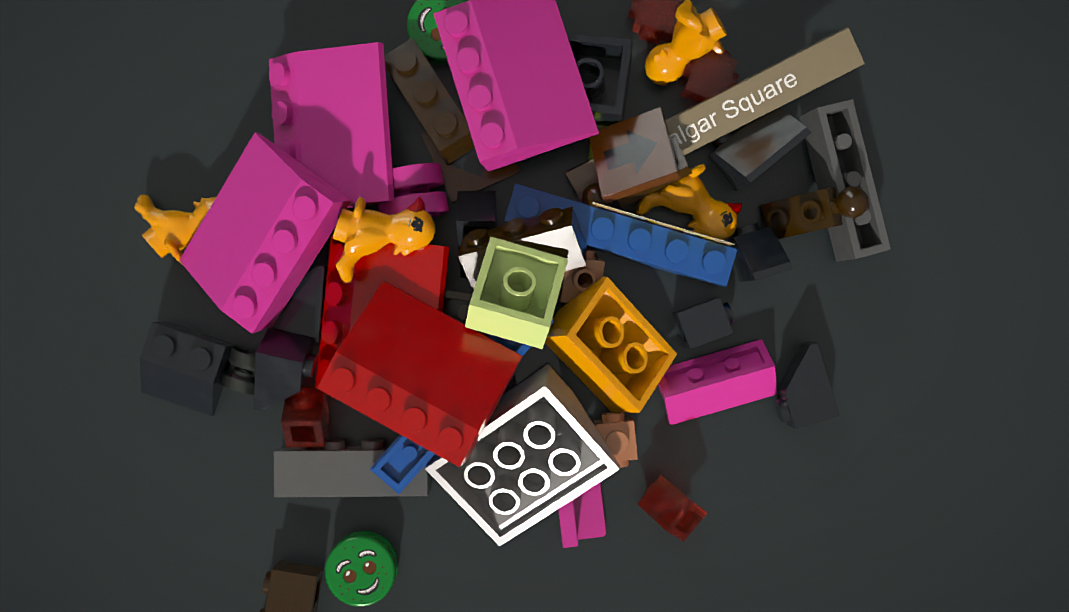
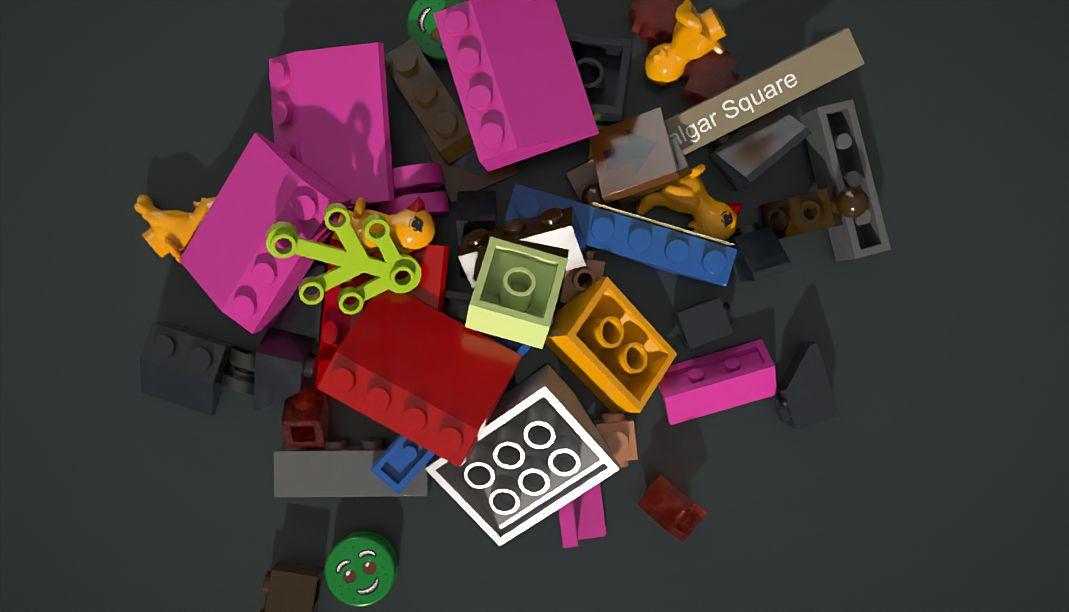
none -> lime plant [266,203,422,315]

